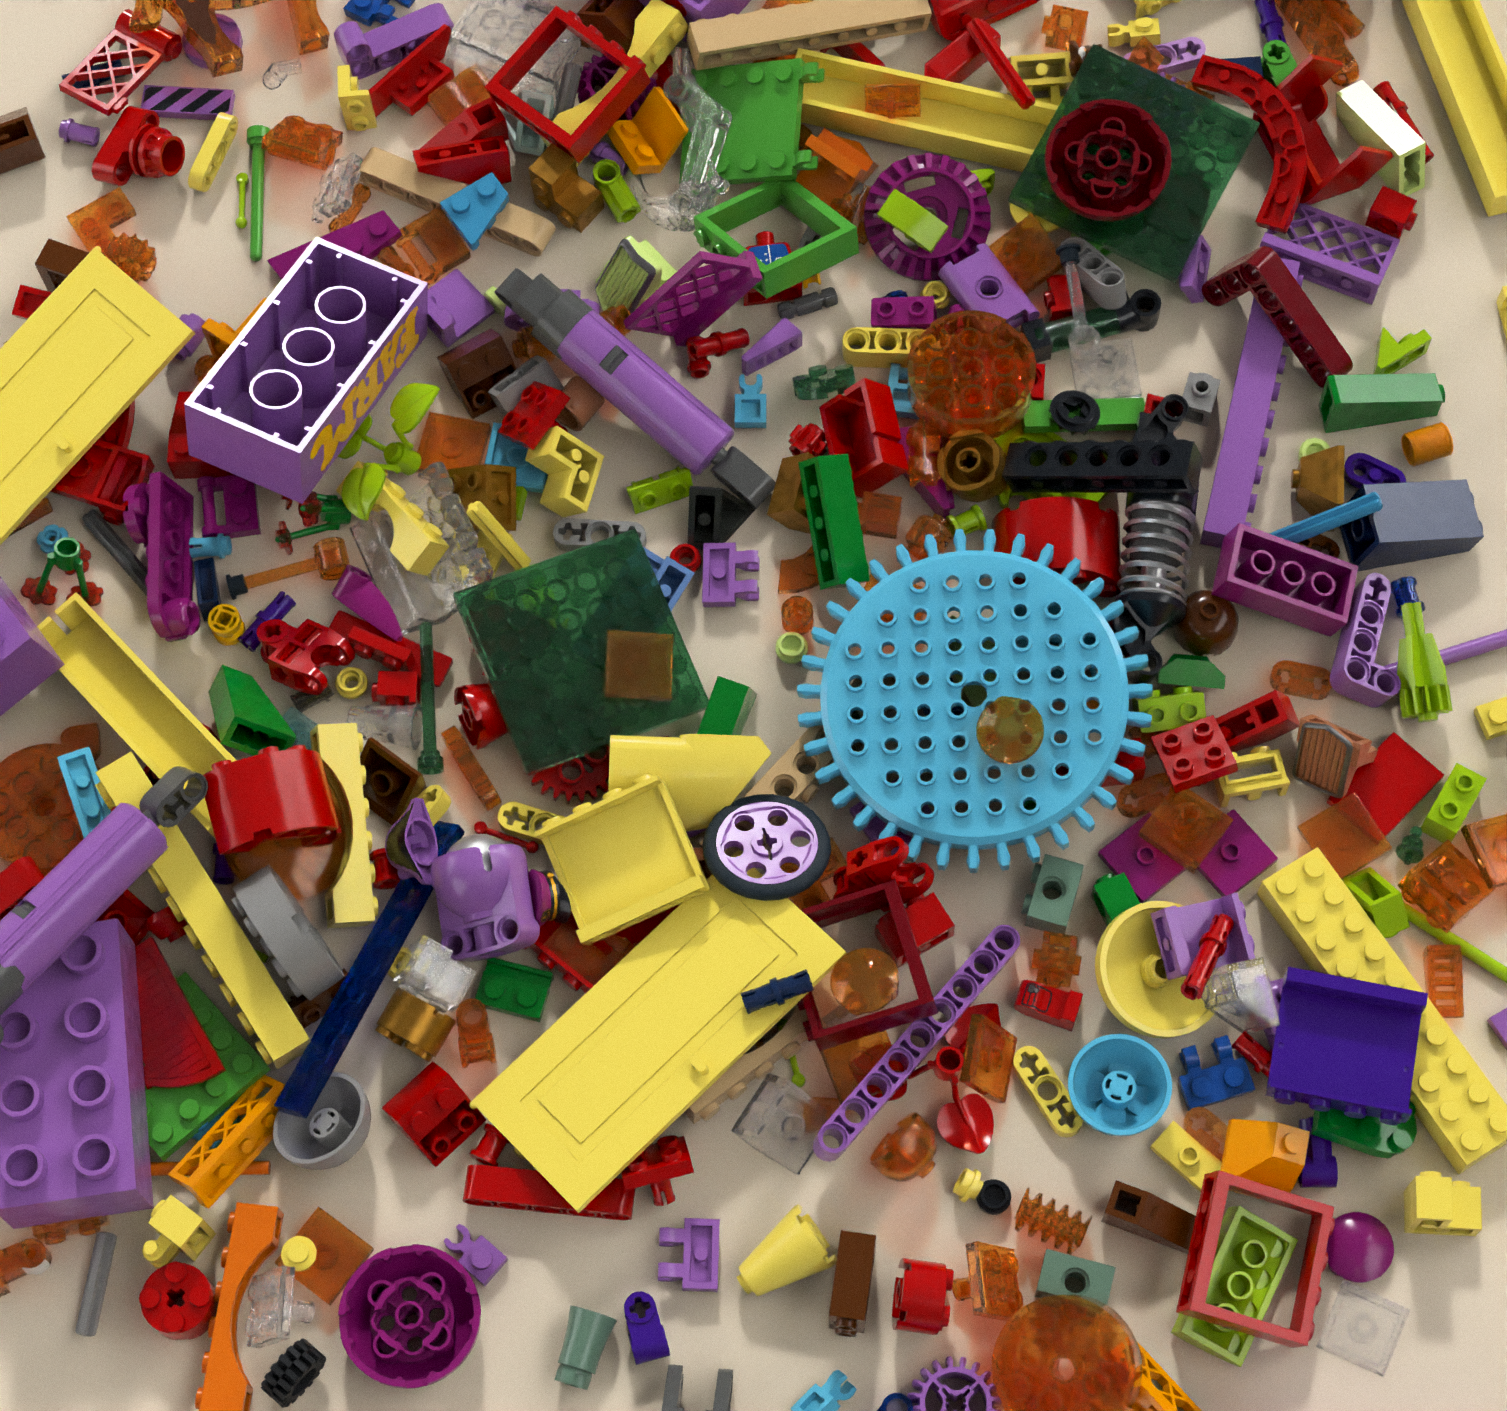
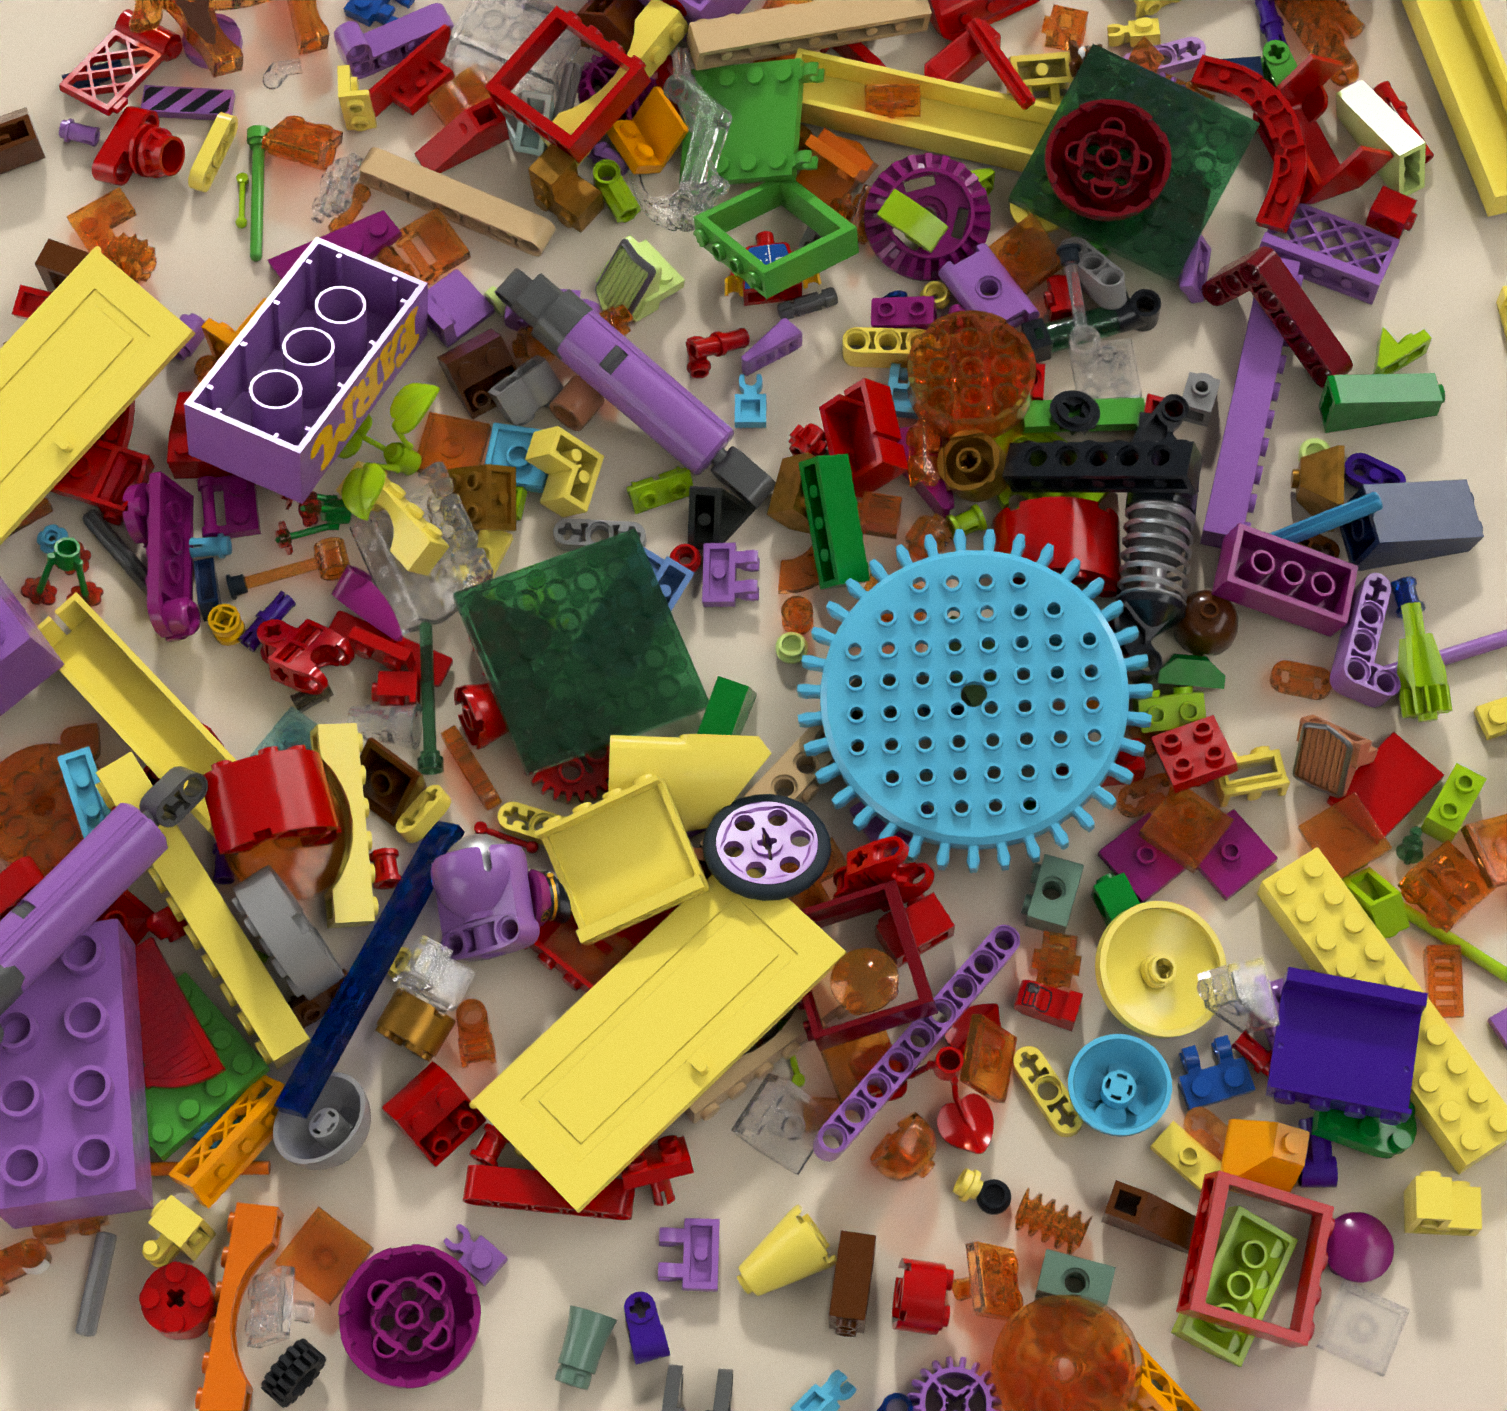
green slope [208,665,296,756] -> none
light yellow plate [281,1236,317,1272] -> none
light yellow plate [335,667,368,699] -> none
medium lavender hat [385,798,438,885] -> none
red slope [412,135,512,185] -> none
dark azure wing [440,172,510,251] -> none
light yellow axle [466,501,531,573] -> none
green plate [474,958,554,1022] -> none
red plate [497,381,571,450] -> none
clear orange tile [604,630,674,701] -> none
magenta fence [624,250,763,347] -> none
dark blue pin [741,969,814,1014] -> none
clear green plate [792,364,856,400] -> none
clear orange dish [976,696,1044,764] -> none
medium lavender panel [1151,892,1255,980] -> none
red pin [1180,914,1234,1000] -> none
red slope [1216,690,1300,752] -> none
light orange piece [1401,422,1454,467] -> none

